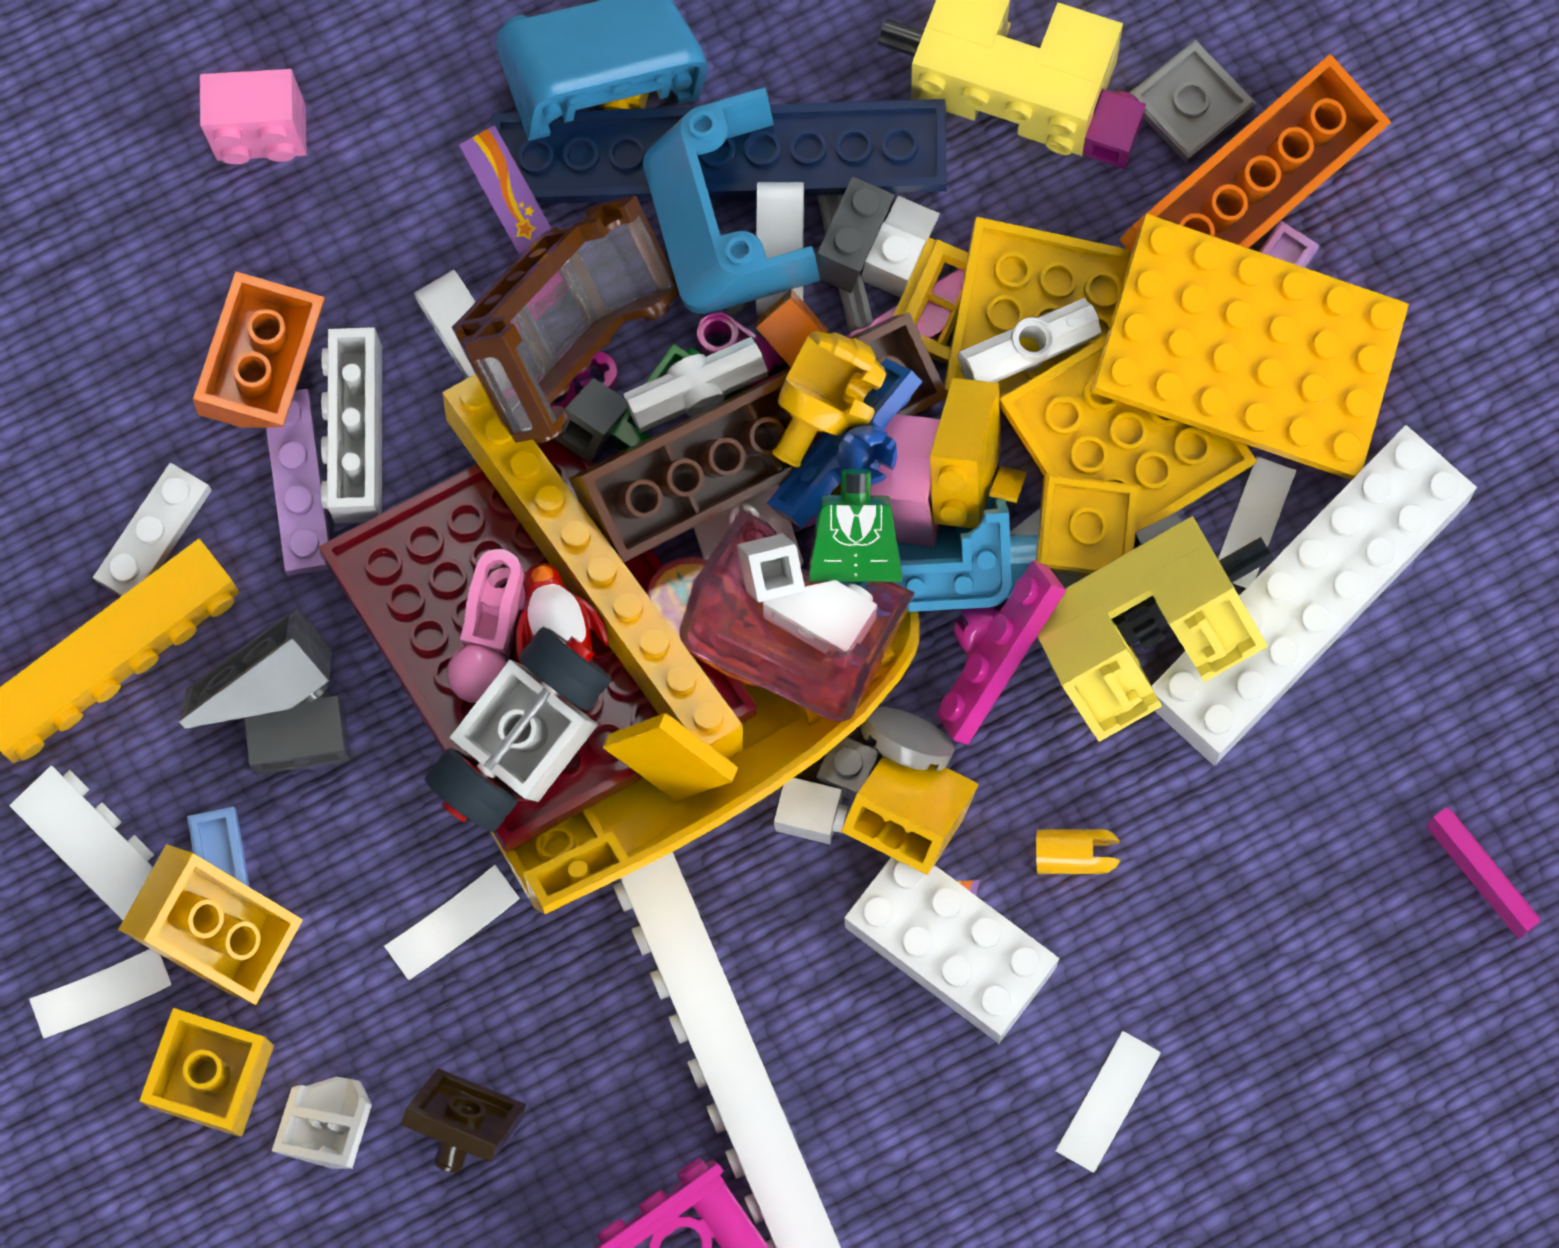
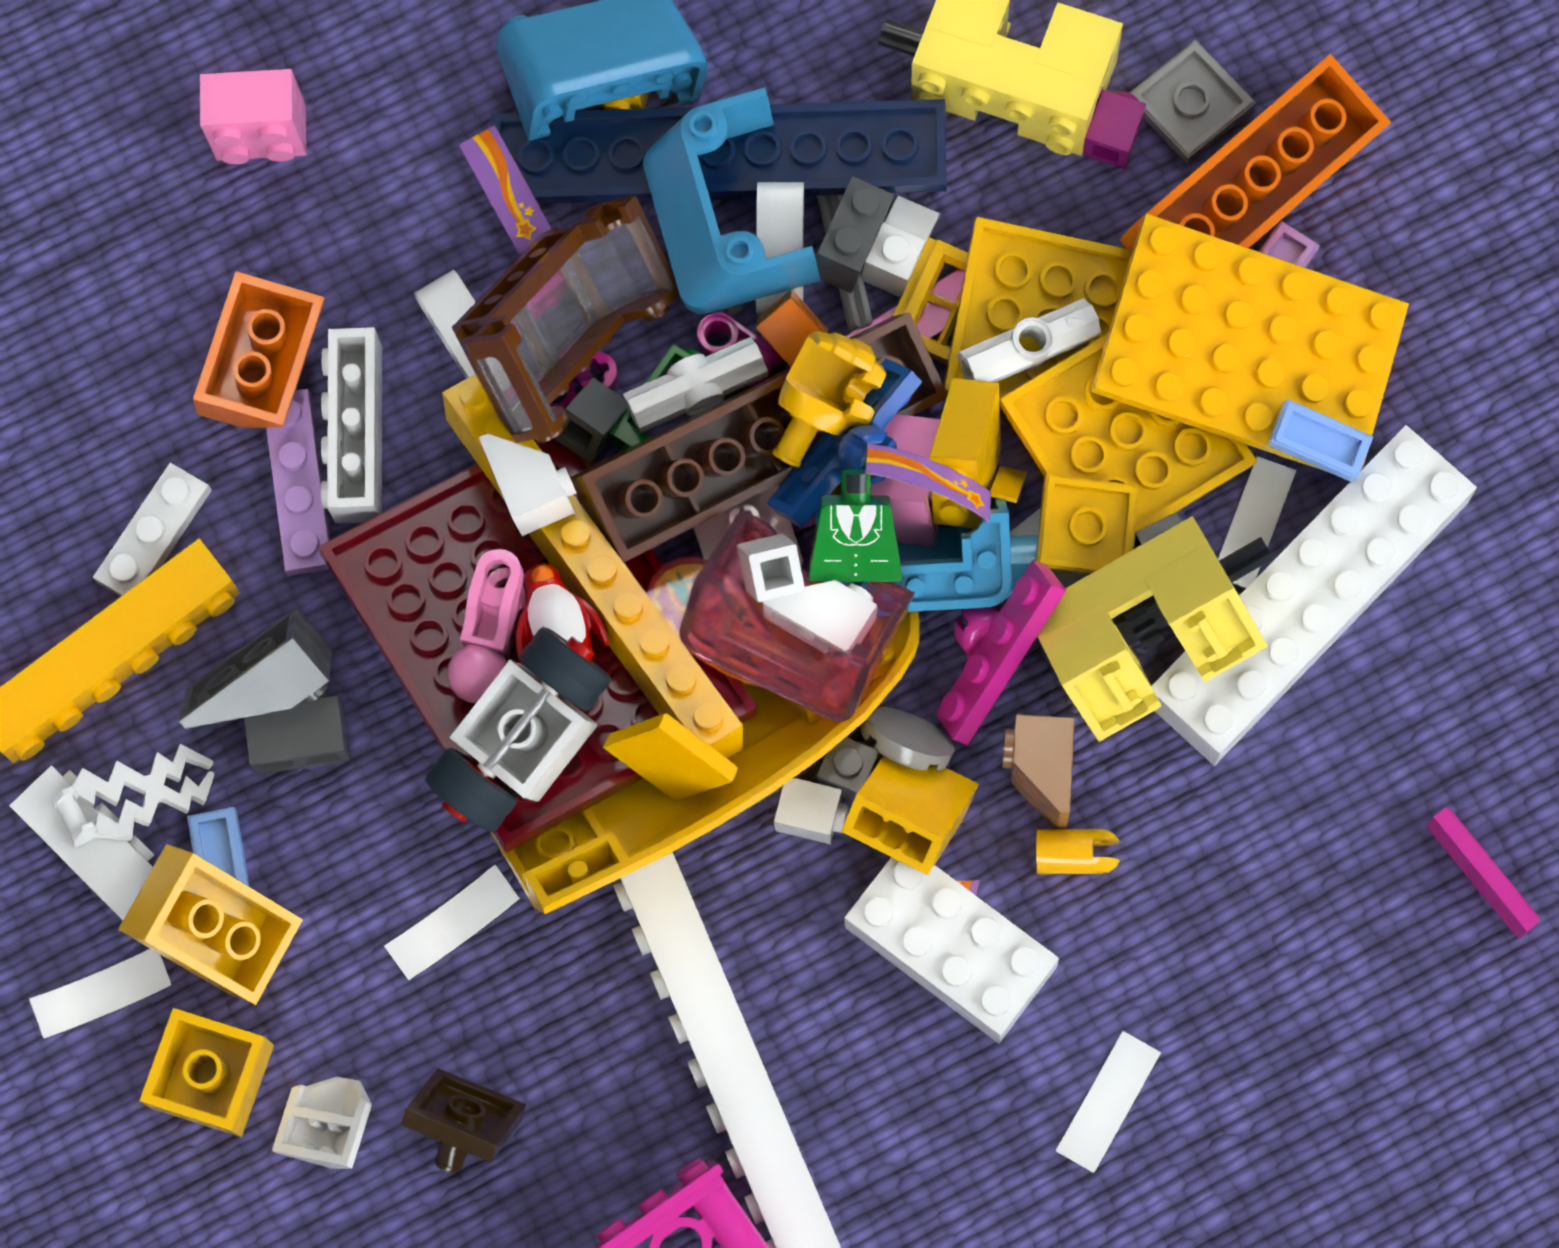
none -> white piece [52,744,214,848]
none -> white slope [479,433,576,536]
none -> medium lavender sticker [865,443,991,522]
none -> medium nougat slope [1002,714,1074,829]
none -> light blue tile [1266,399,1373,482]

